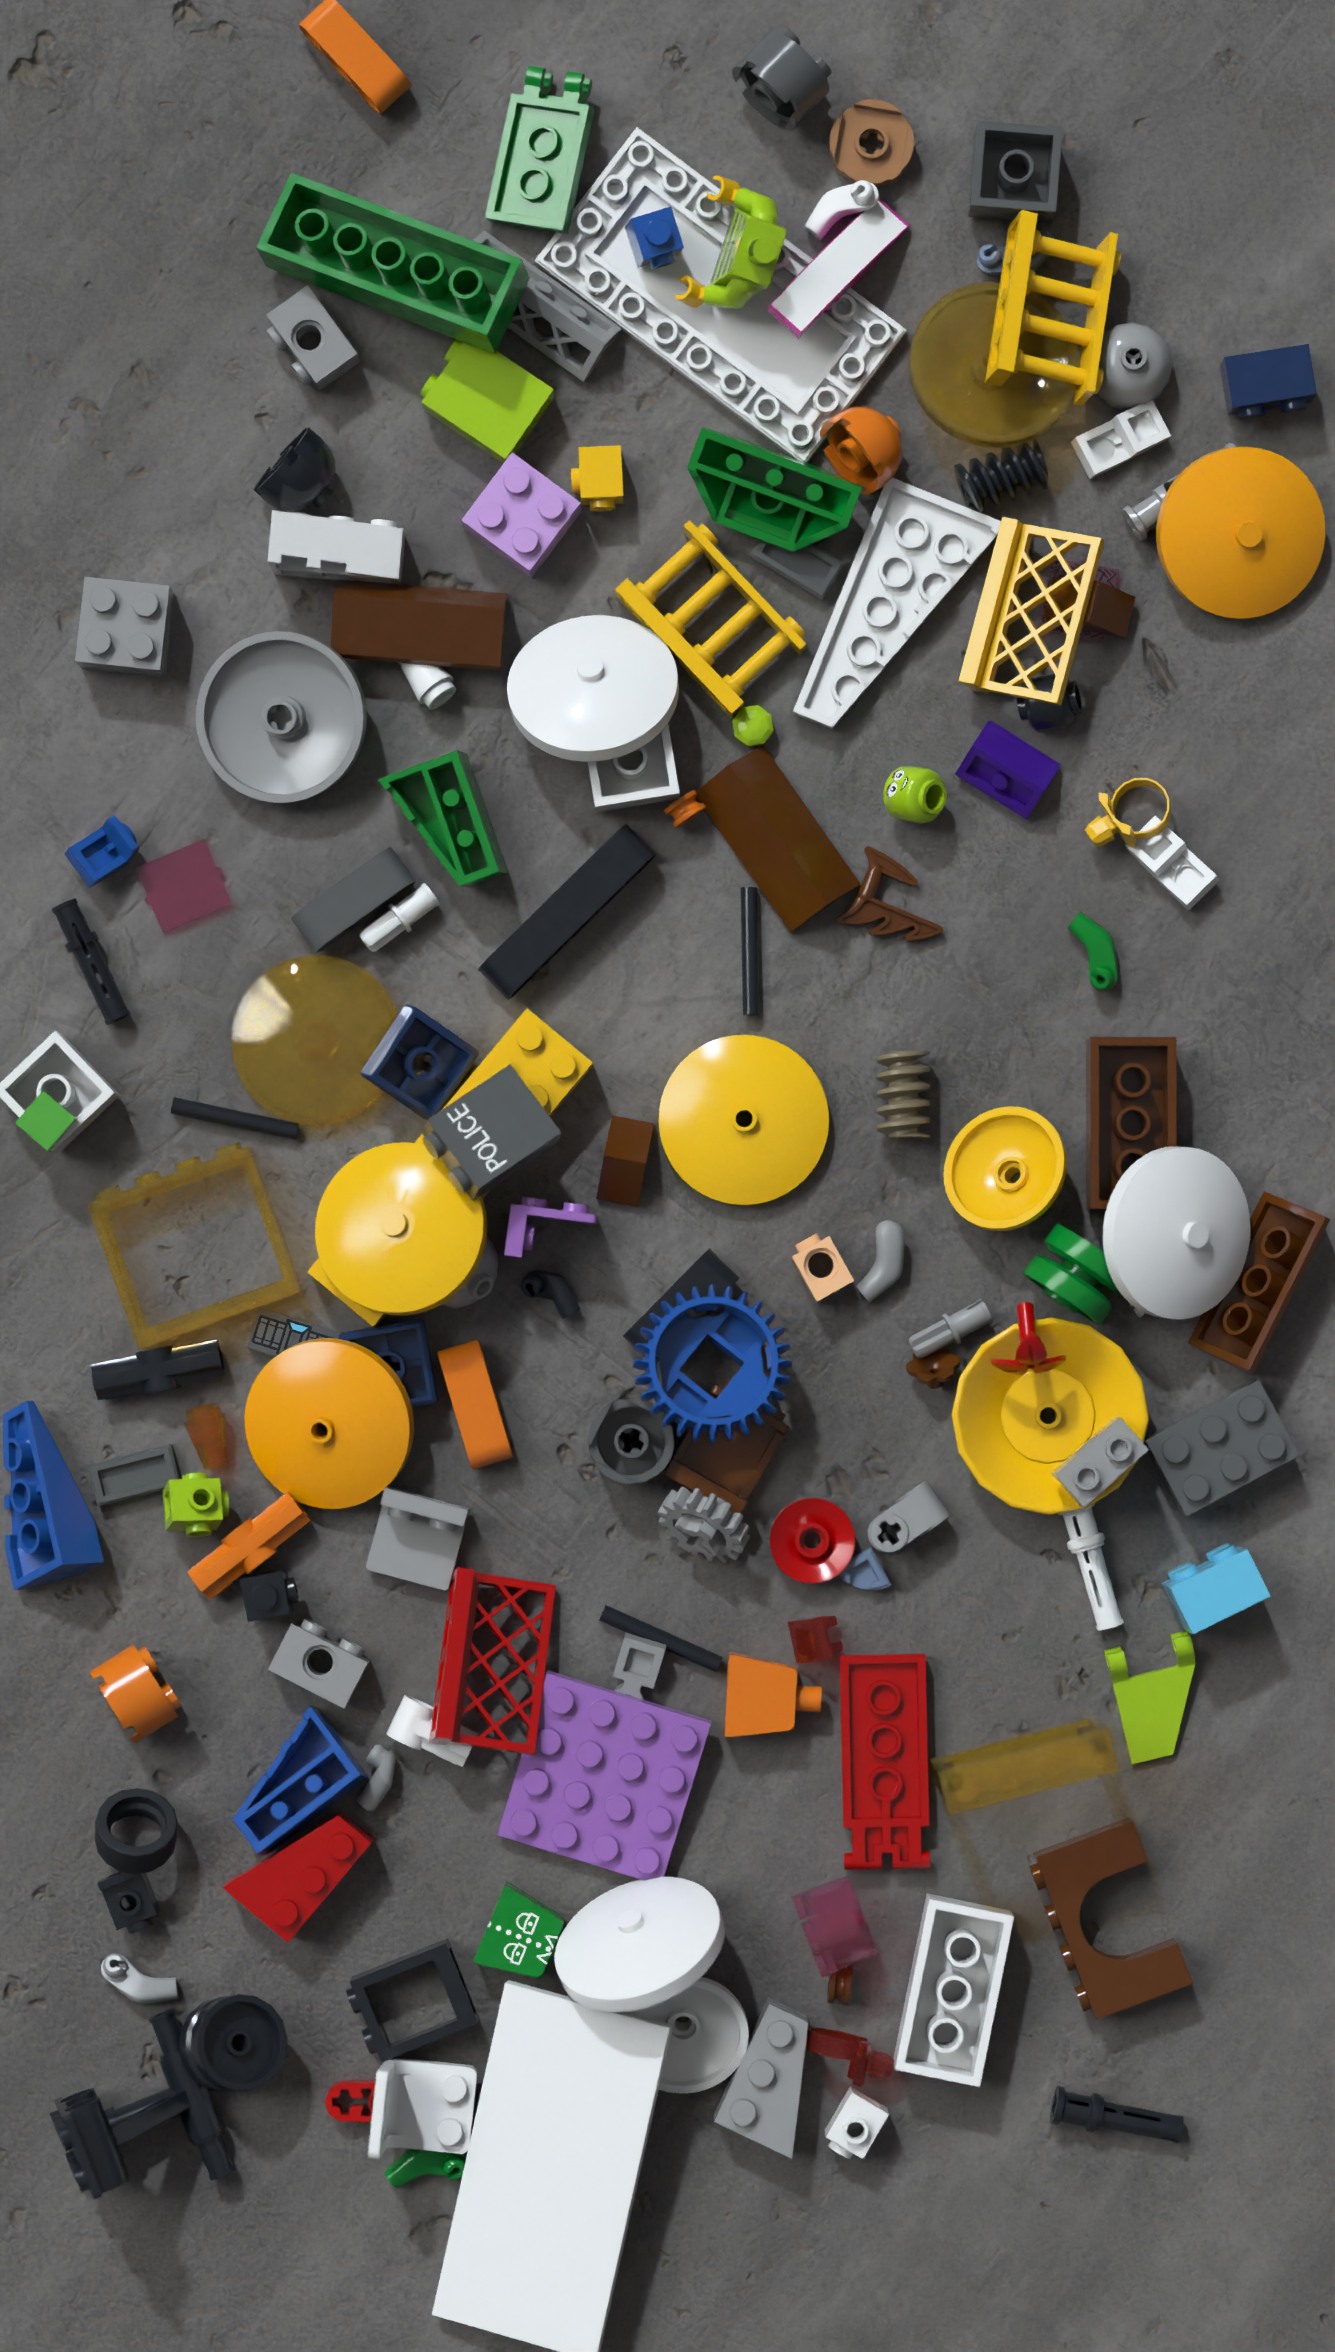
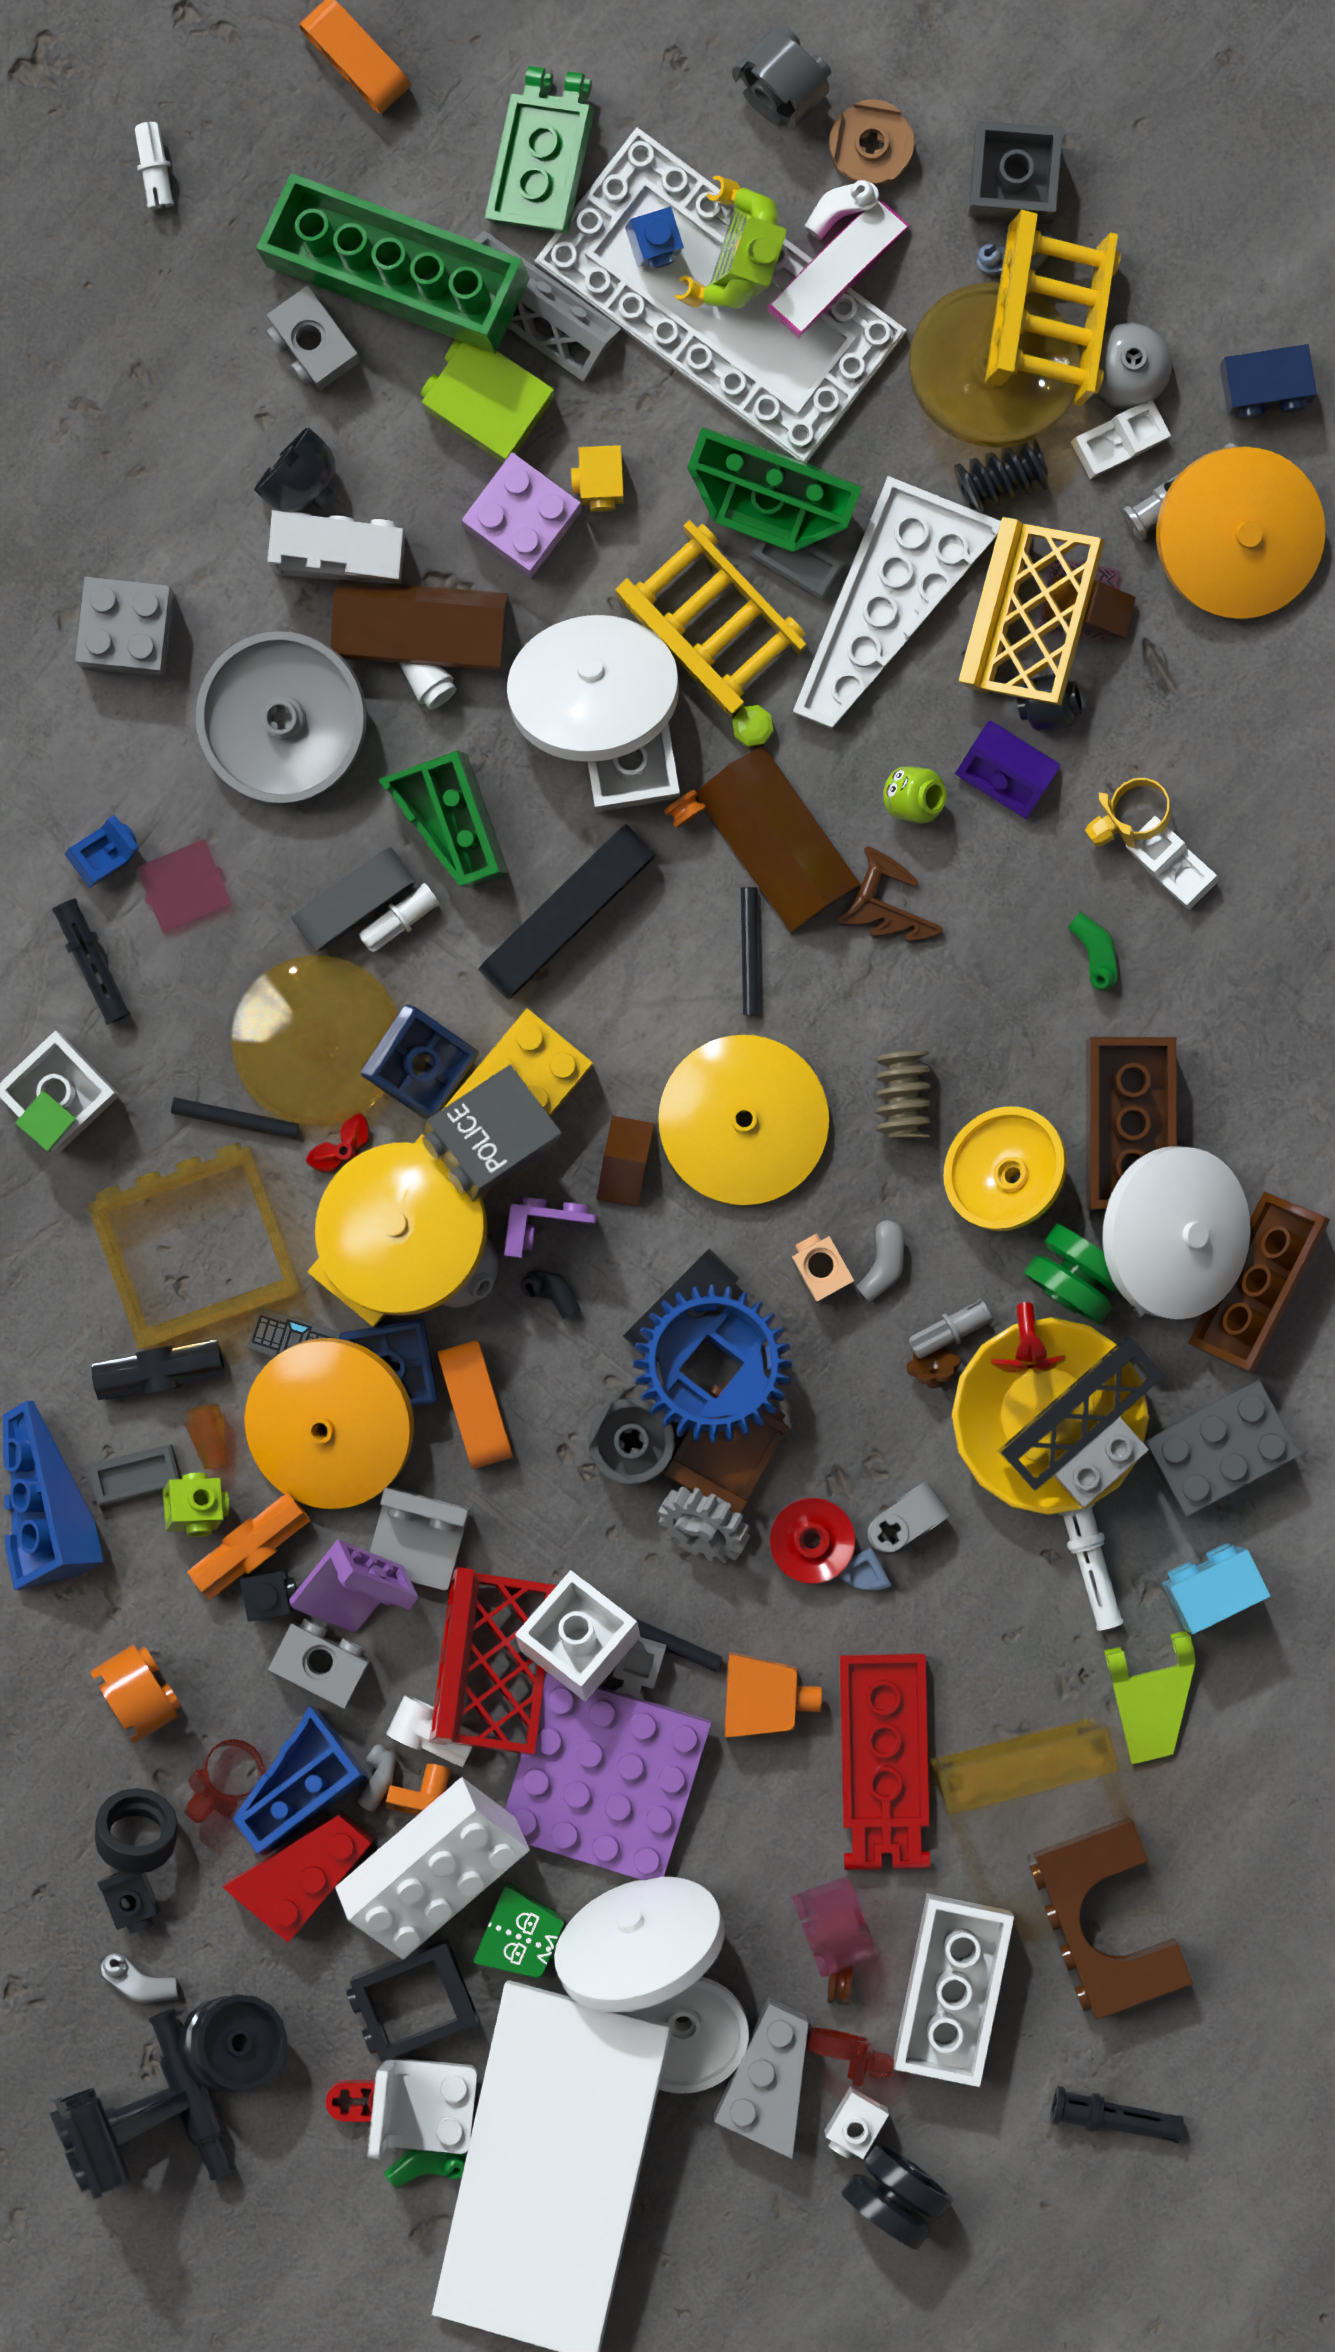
clear red tile [788,1616,843,1664] -> none
orange cylinder [820,406,903,495] -> none
none -> white axle [135,122,174,210]
none -> clear red piece [185,1739,264,1823]
none -> medium lavender bracket [289,1539,419,1632]
none -> red plant [305,1113,370,1172]
none -> white brick [335,1777,530,1960]
none -> orange tile [386,1764,451,1816]
none -> white brick [515,1570,640,1702]
none -> black wheel [841,2142,953,2250]
none -> black fence [997,1337,1164,1491]

